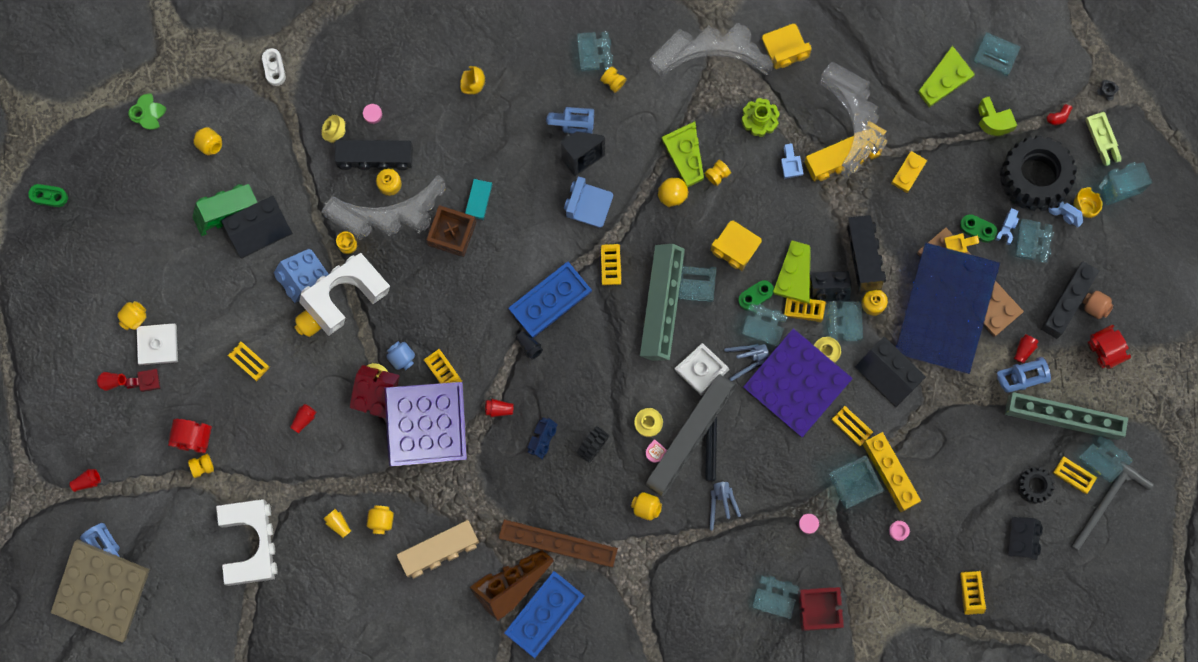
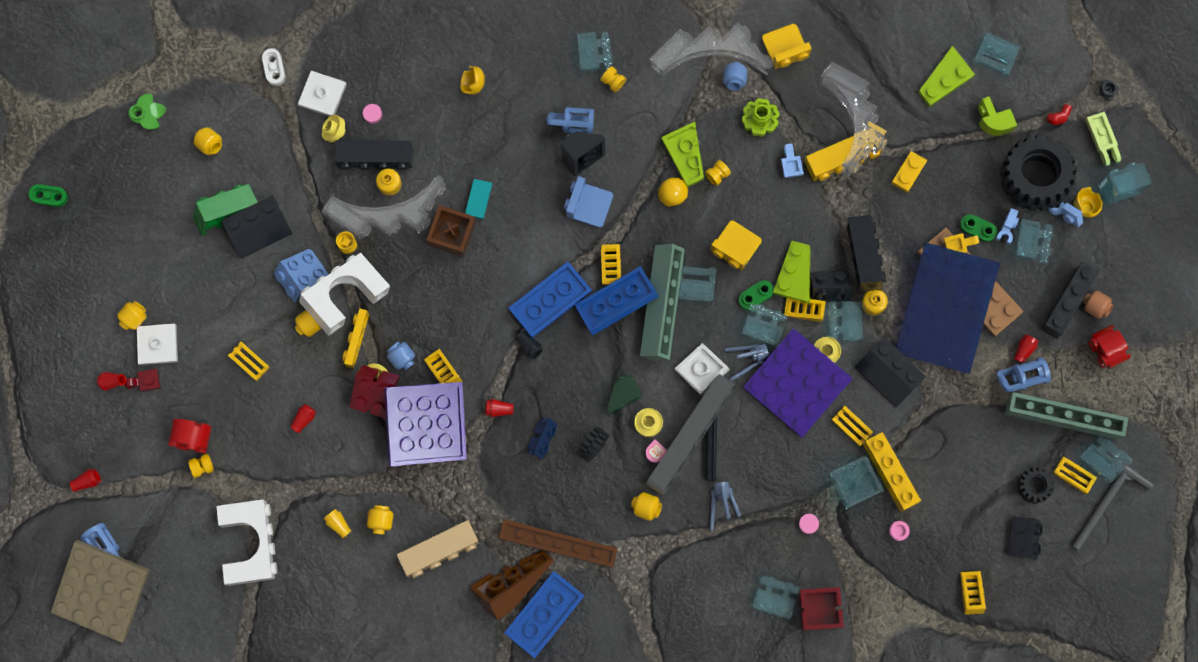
none -> white plate [298,71,347,116]
none -> yellow plate [343,309,369,369]
none -> blue plate [575,266,659,336]
none -> clear green slope [607,374,643,416]
none -> medium blue head [723,62,748,91]

